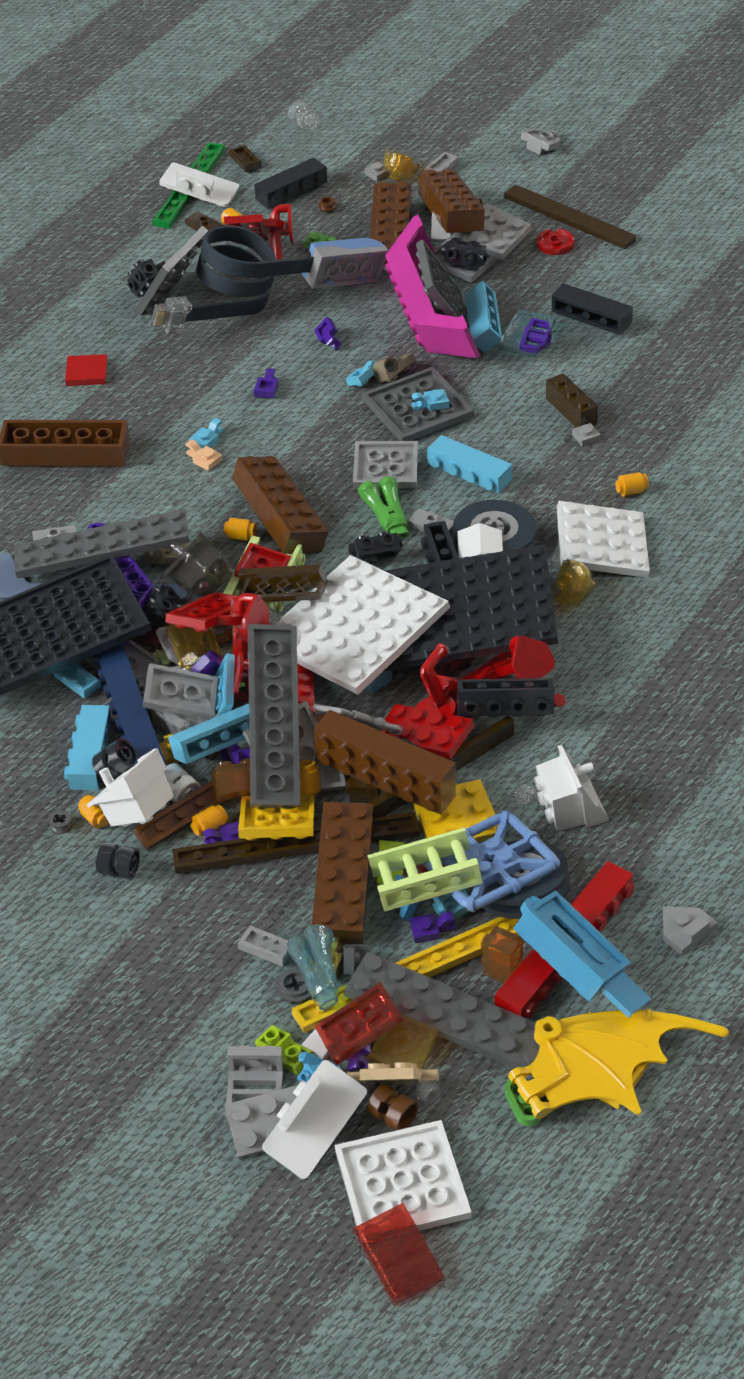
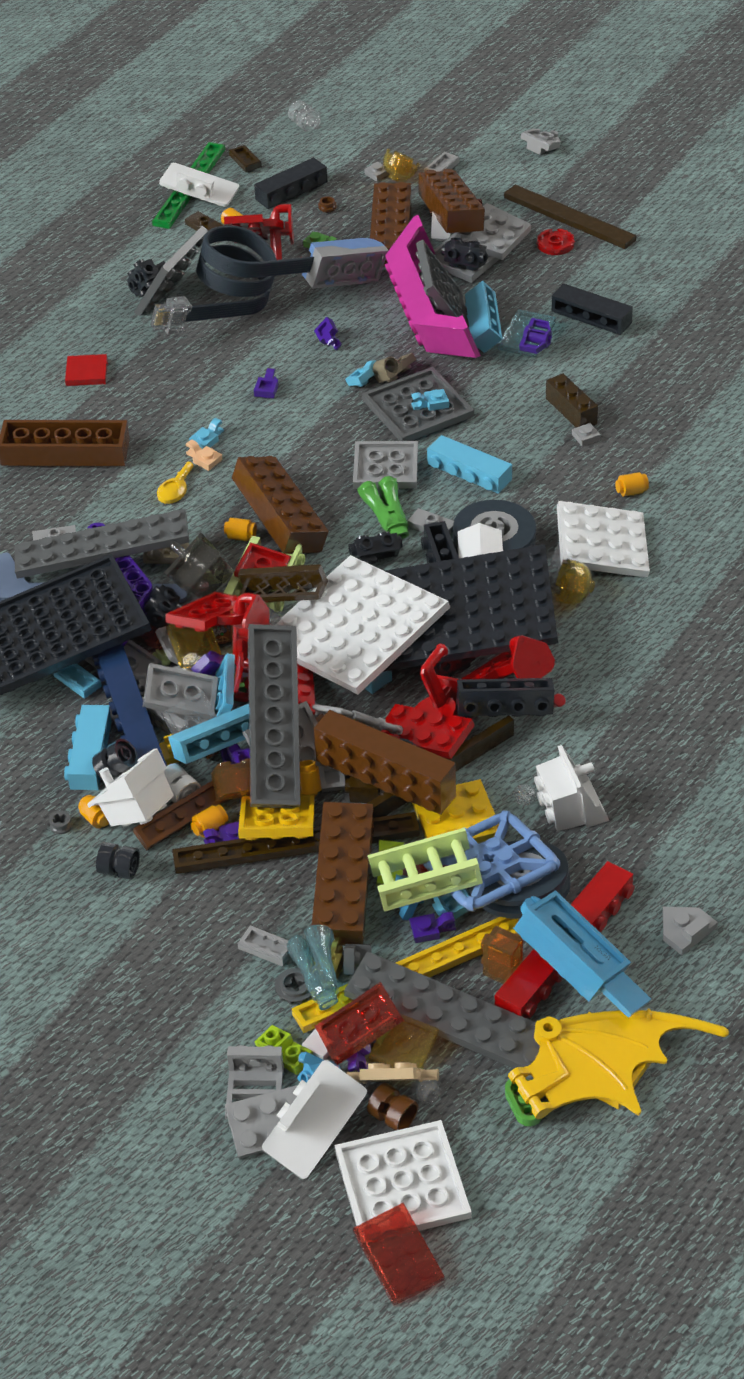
none -> yellow piece [157,461,194,504]

